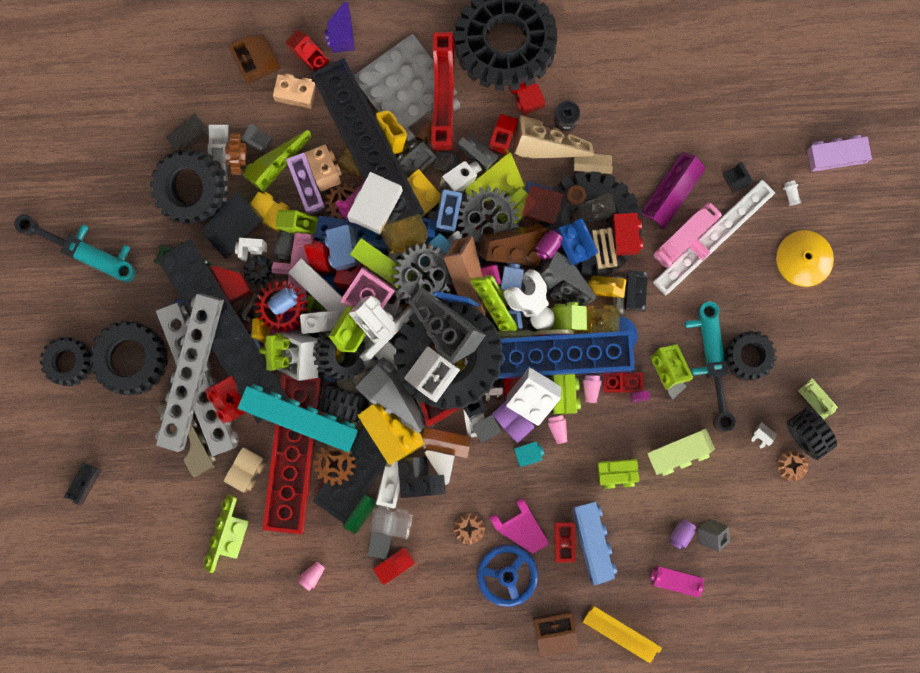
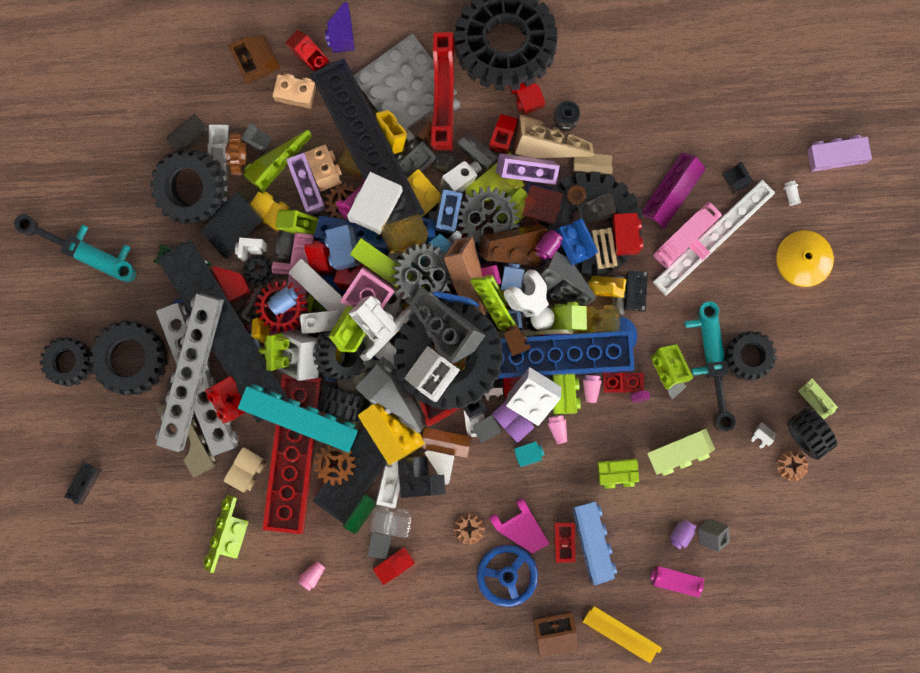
none -> lavender brick [496,153,560,184]
none -> reddish brown brick [503,325,531,357]

